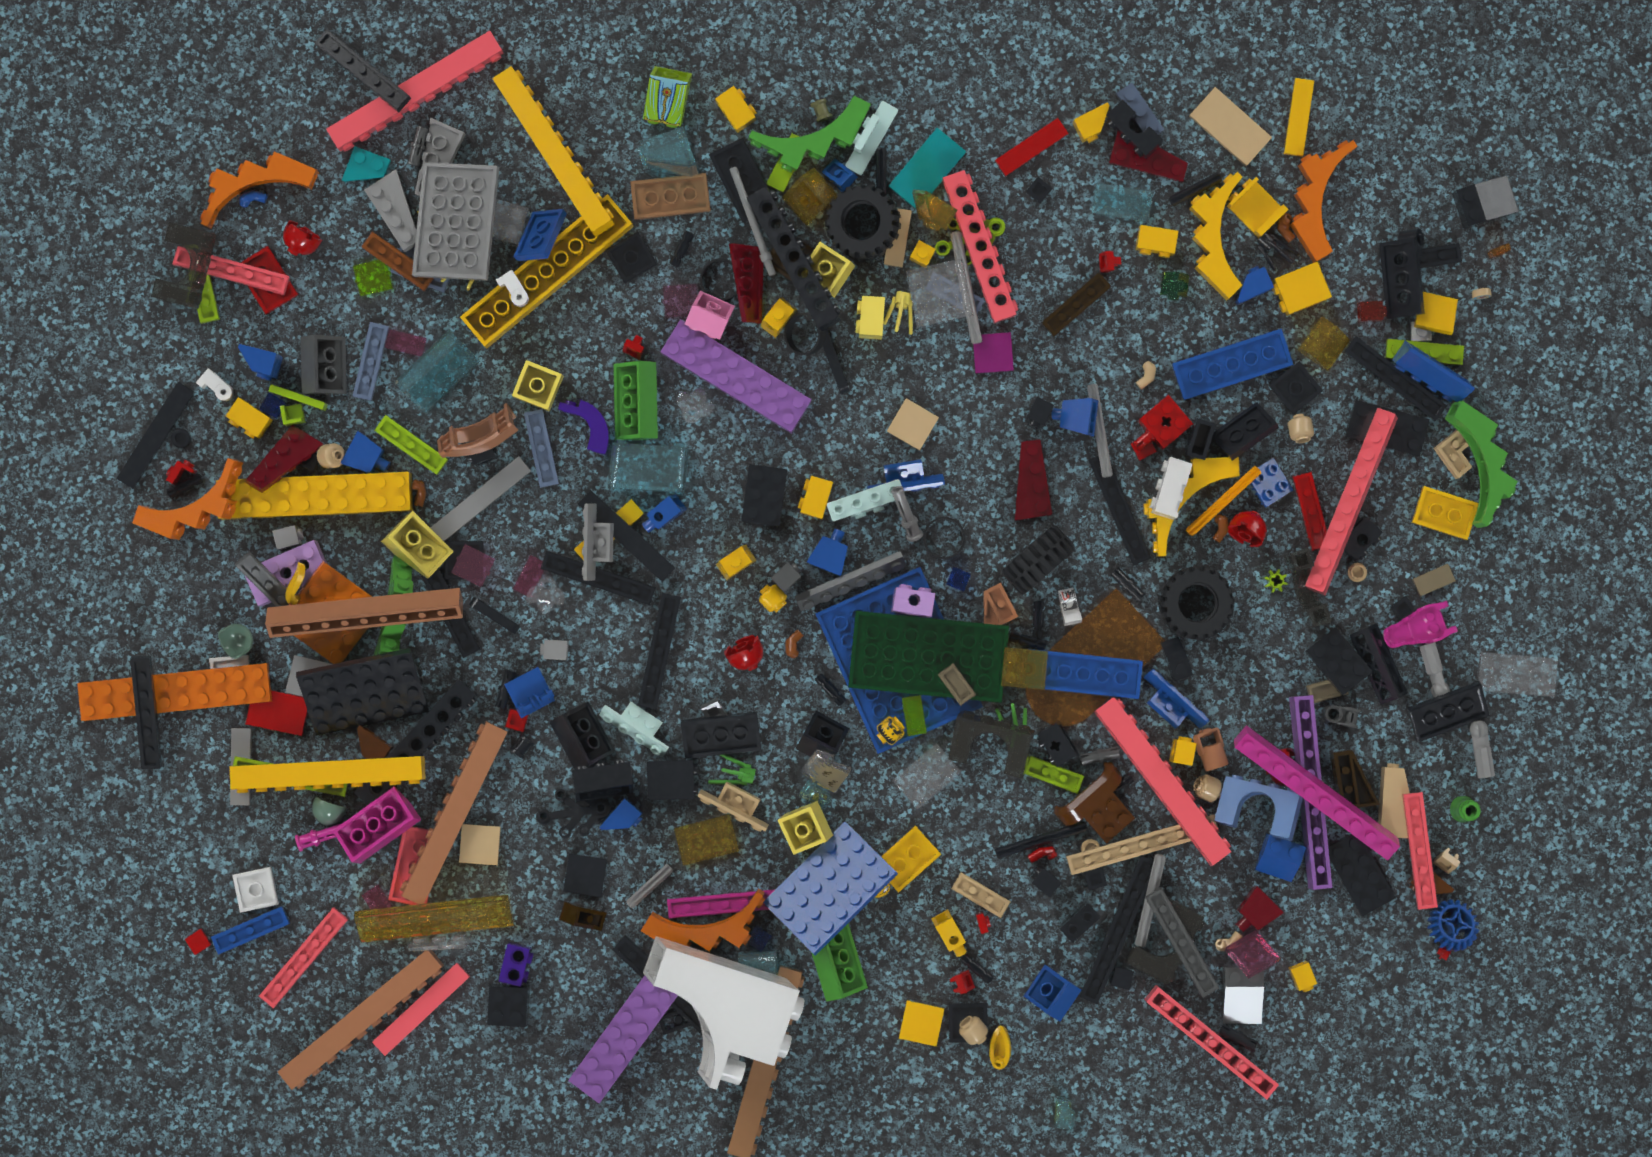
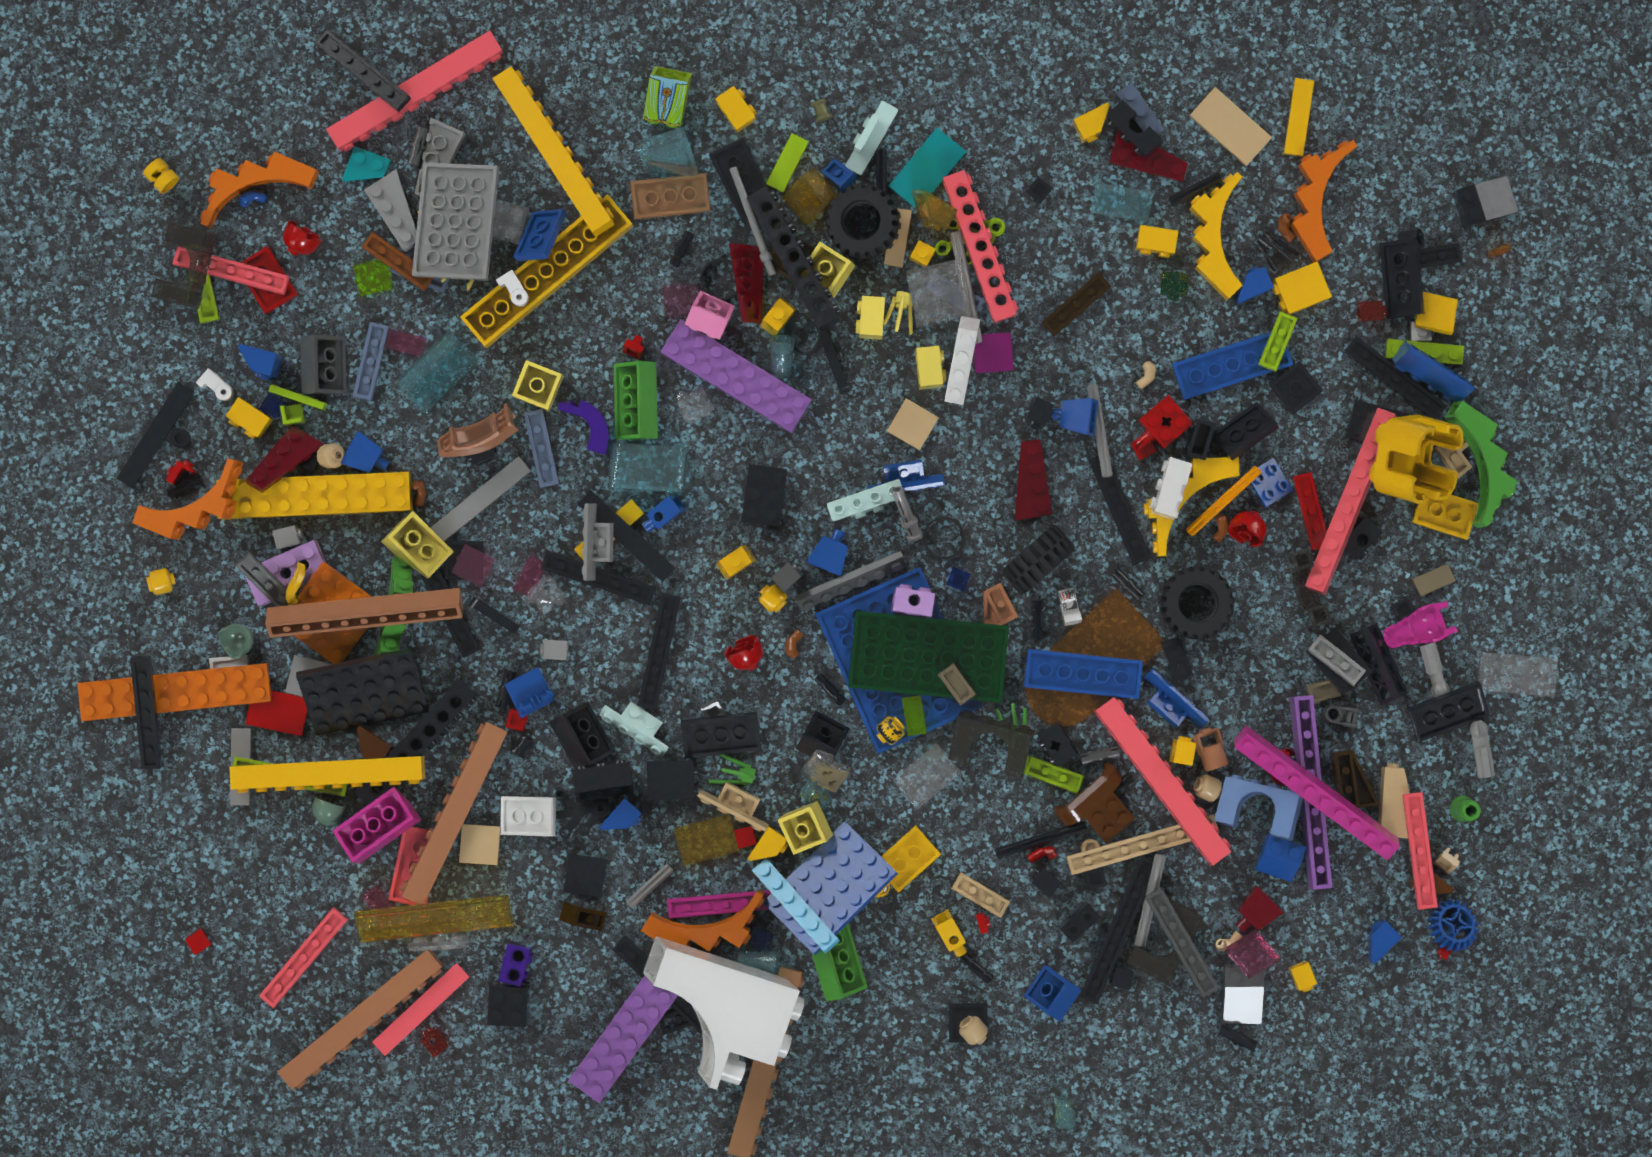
blue plate [211,906,290,955] -> none
white tile [232,867,279,913] -> none
dark pink pin [295,823,342,852] -> none
lime plate [374,415,448,475] -> none
black tile [605,231,658,284] -> none
bright green arch [747,96,871,173] -> none
yellow brick [798,476,833,520] -> none
yellow tile [899,1000,944,1046] -> none
red tile [950,970,975,994] -> none
yellow arm [989,1025,1011,1070] -> none
red tile [995,118,1069,177] -> none
clear yellow slope [1001,647,1048,690] -> none
black axle [1009,632,1047,650] -> none
red tile [1099,251,1122,273] -> none
coral brick [1144,985,1279,1100] -> none
yellow panel [1227,177,1289,239] -> none
lime gear [1263,569,1288,593] -> none
tan head [1288,414,1314,444] -> none
clear yellow slope [1297,316,1350,371] -> none
black plate [1328,834,1396,917] -> none
tan plate [1347,563,1367,582] -> none
tan tile [1471,288,1492,300] -> none
none -> yellow wheel [143,158,180,194]
none -> yellow head [146,568,176,595]
none -> clear red brick [420,1026,451,1058]
none -> white tile [500,796,556,836]
none -> red tile [734,826,757,849]
none -> yellow slope [747,826,789,861]
none -> medium azure plate [752,858,840,954]
none -> clear light blue plant [769,335,796,379]
none -> light yellow brick [915,346,946,390]
none -> white arch [944,316,980,405]
none -> lime tile [1258,311,1298,372]
none -> light grey plate [1308,635,1366,686]
none -> yellow piece [1369,414,1463,504]
none -> blue slope [1369,919,1402,964]

